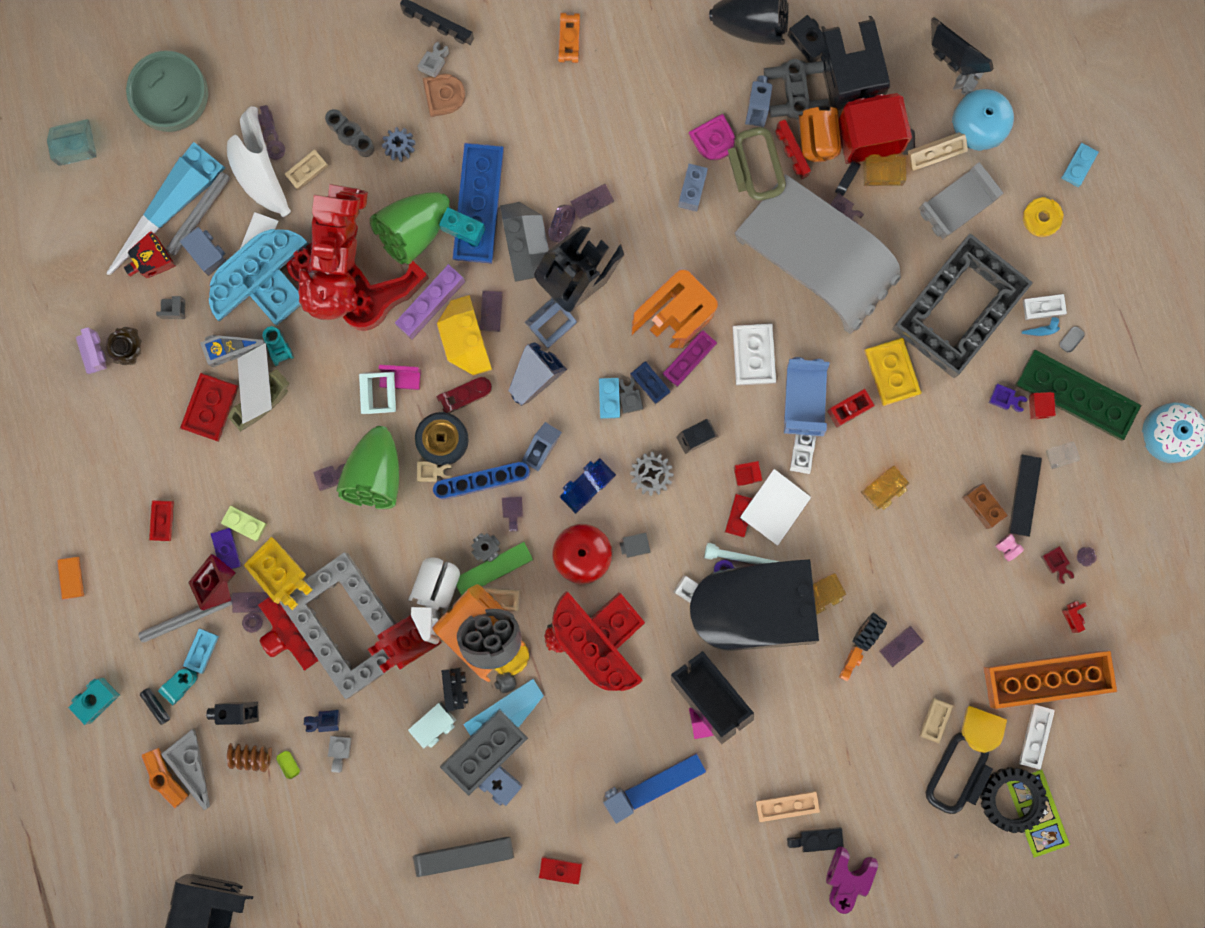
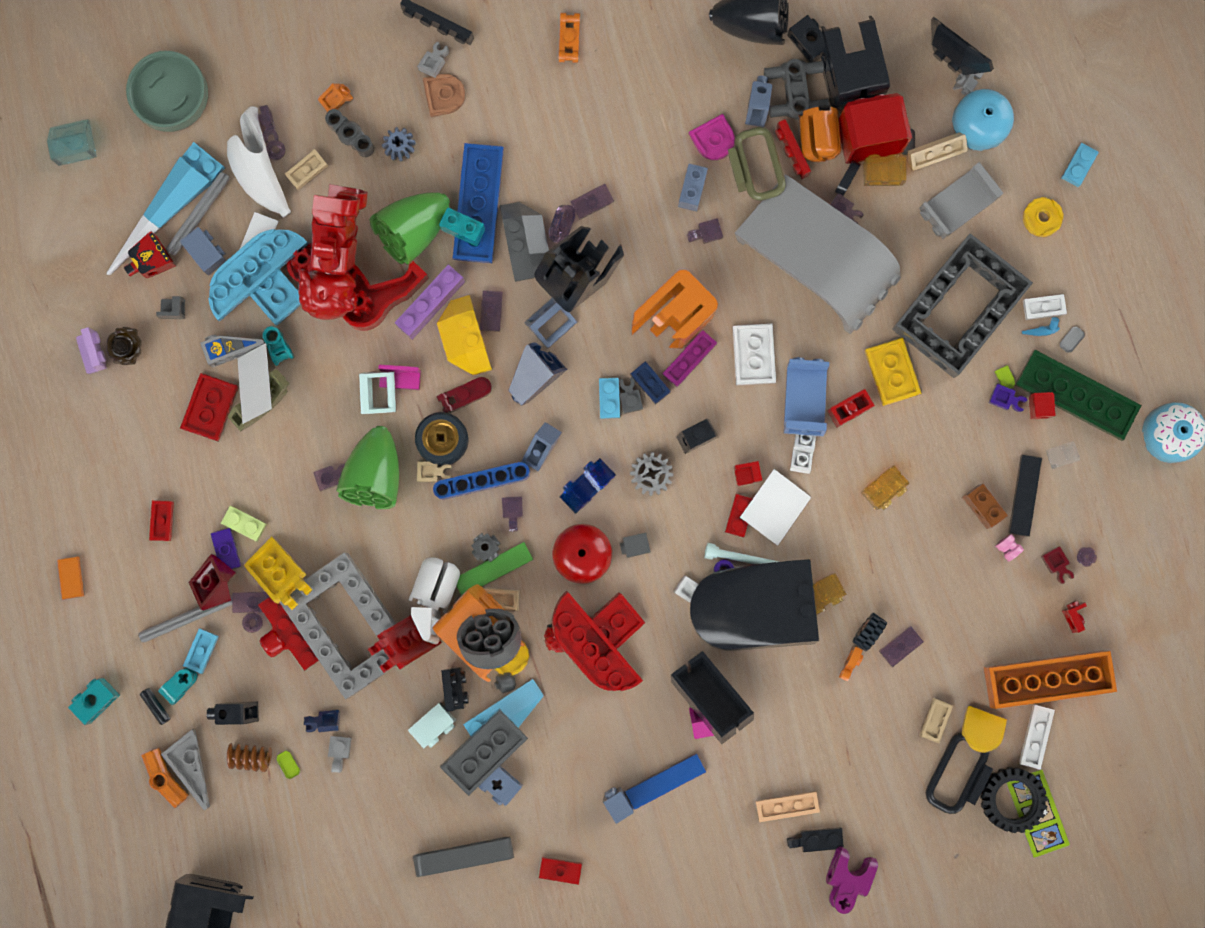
none -> orange bracket [318,83,353,112]
none -> clear purple plate [687,218,723,244]
none -> lime piece [994,365,1015,389]

